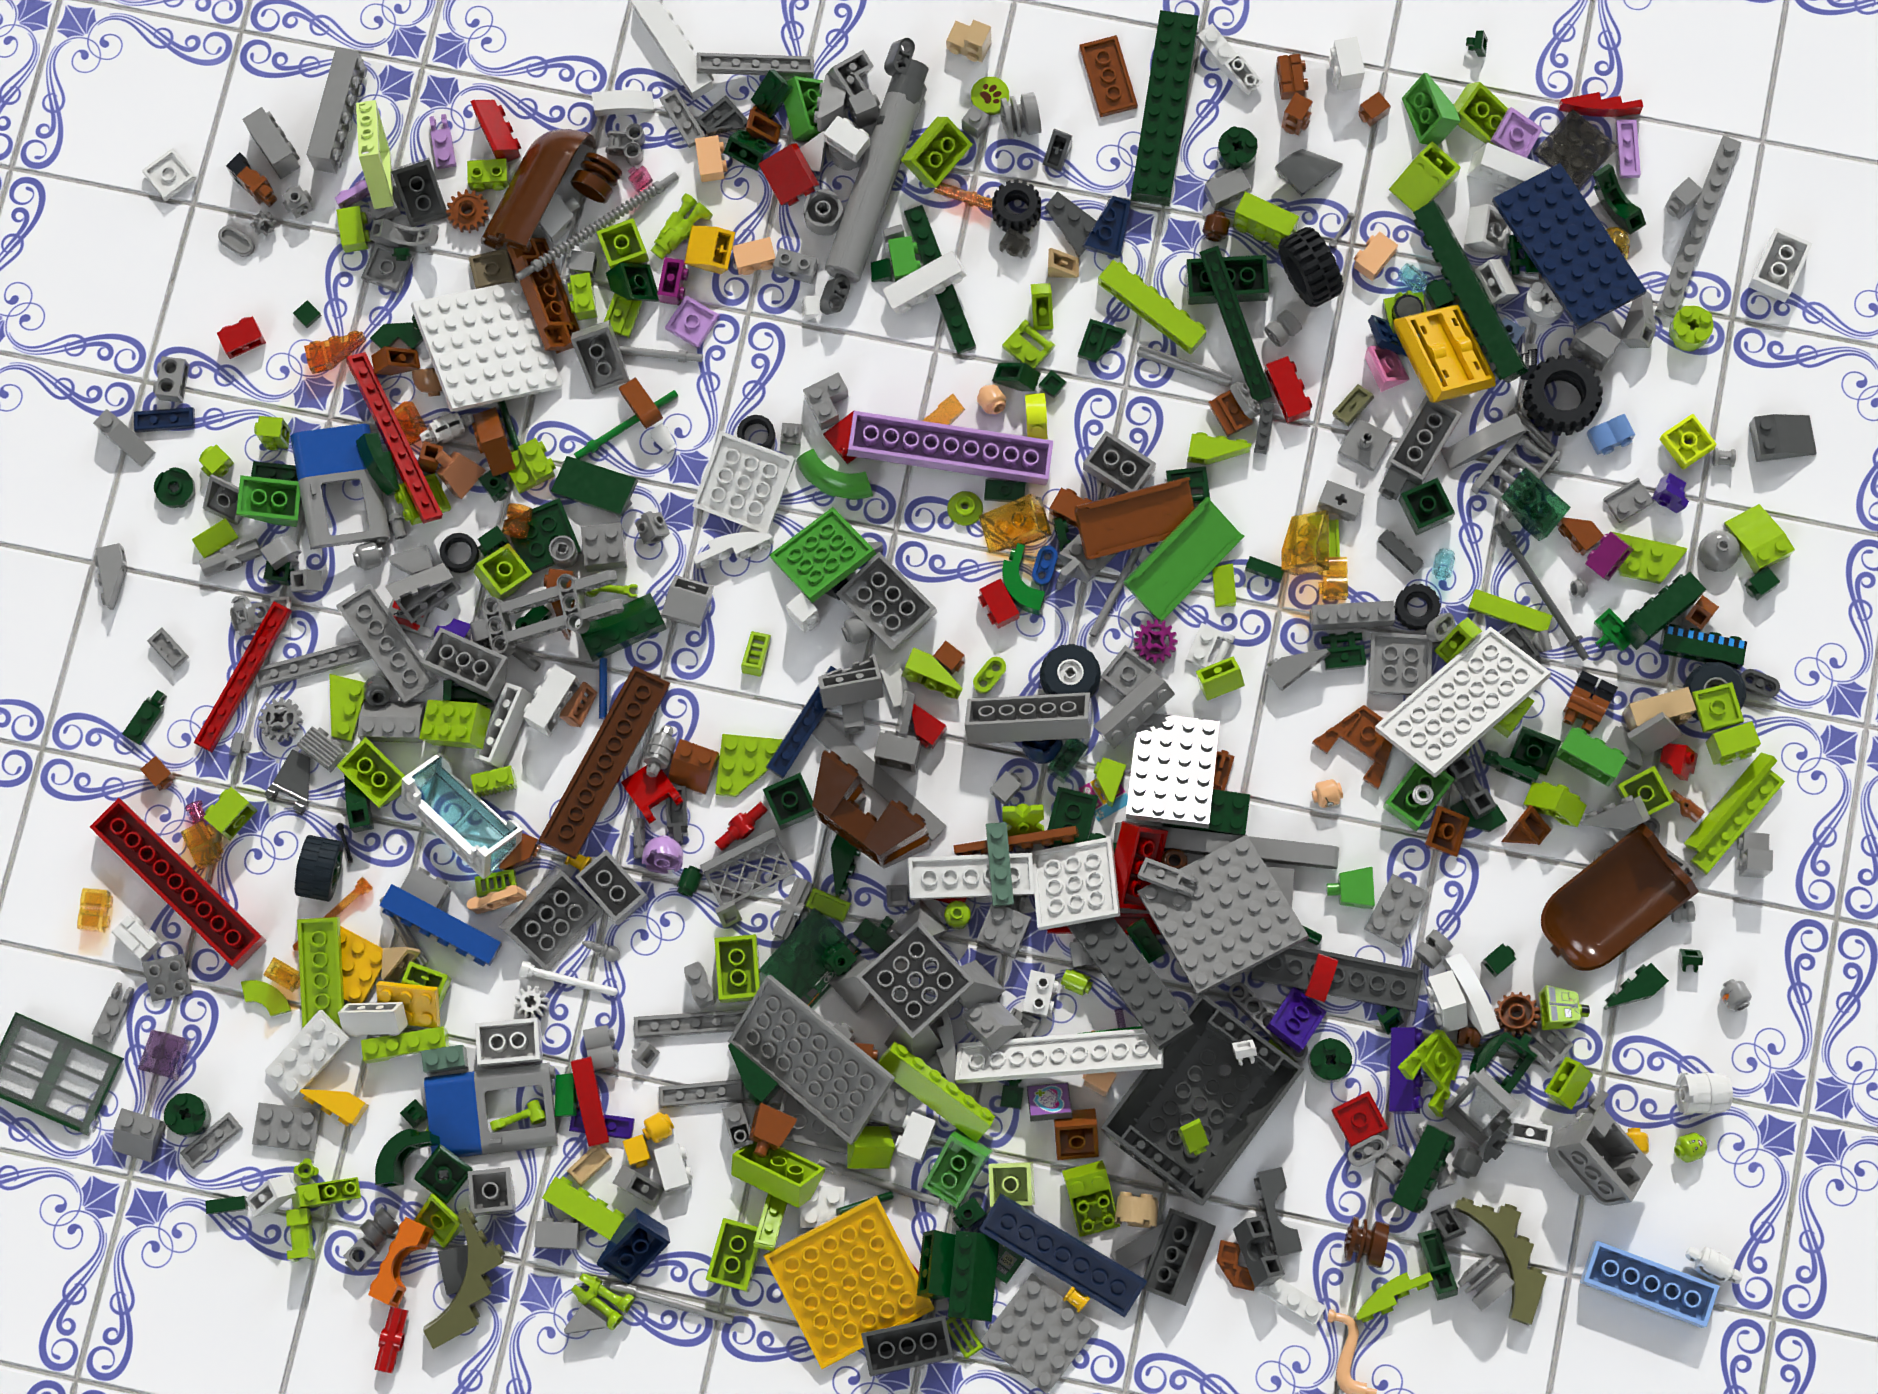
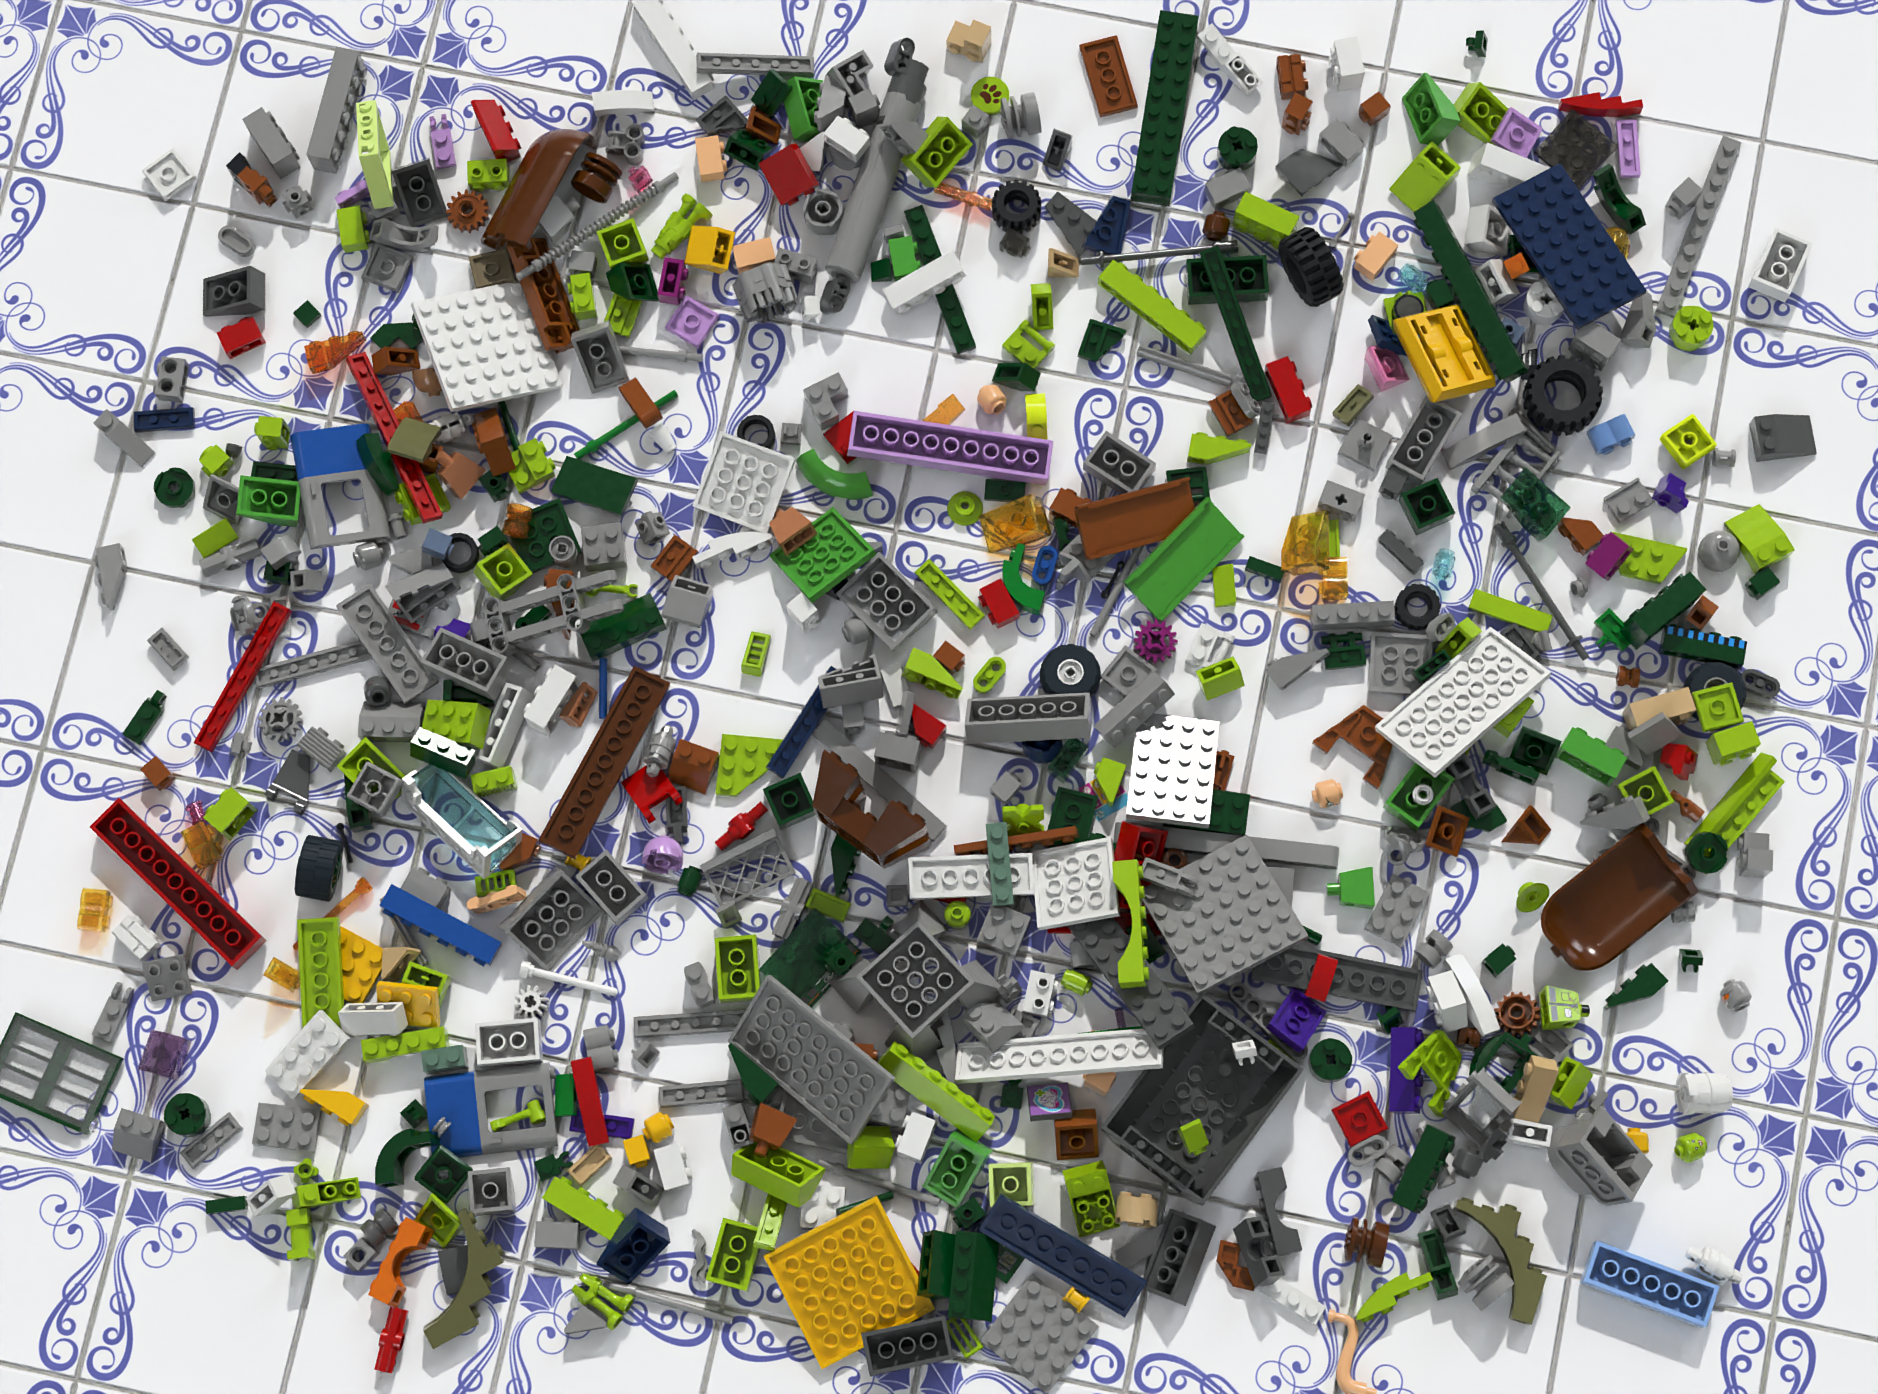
lime tile [241,980,292,1017] -> none
light grey gear [250,210,277,236] -> none
lime wing [329,674,365,743] -> none
dark green plate [392,248,412,261] -> none
light grey axle [633,818,645,859] -> none
light grey plate [659,89,706,148] -> none
dark green plate [1039,370,1067,399] -> none
light grey wheel [1264,310,1302,347] -> none
lime brick [1523,781,1587,827] -> none
dark orange hips [1563,670,1618,734] -> none
none -> dark grey slope [203,266,265,317]
none -> dark grey hinge [225,443,243,458]
none -> light grey brick [347,761,404,817]
none -> olive slope [387,417,442,463]
none -> dark green brick [410,727,476,779]
none -> sand blue brick [422,528,454,560]
none -> light grey bush [432,1117,452,1138]
none -> dark green plate [534,1151,574,1182]
none -> dark orange plate [651,534,699,582]
none -> light grey hair [691,1229,708,1283]
none -> light grey piece [732,263,799,324]
none -> nougat torso [769,507,817,556]
none -> light grey slope [879,122,928,155]
none -> lime plate [915,559,985,631]
none -> light grey plate [997,974,1023,1004]
none -> dark grey bar [1080,240,1238,269]
none -> black hinge [1101,561,1125,599]
none -> lime arch [1112,859,1150,989]
none -> light grey brick [1318,118,1364,167]
none -> light grey tile [1384,825,1425,866]
none -> dark green piece [1412,649,1451,684]
none -> orange brick [1503,252,1531,279]
none -> tan brick [1513,1055,1559,1123]
none -> lime piece [1516,882,1549,913]
none -> light grey plate [1587,793,1608,811]
none -> dark orange wheel [1616,666,1640,688]
none -> dark green plate [1685,831,1728,873]

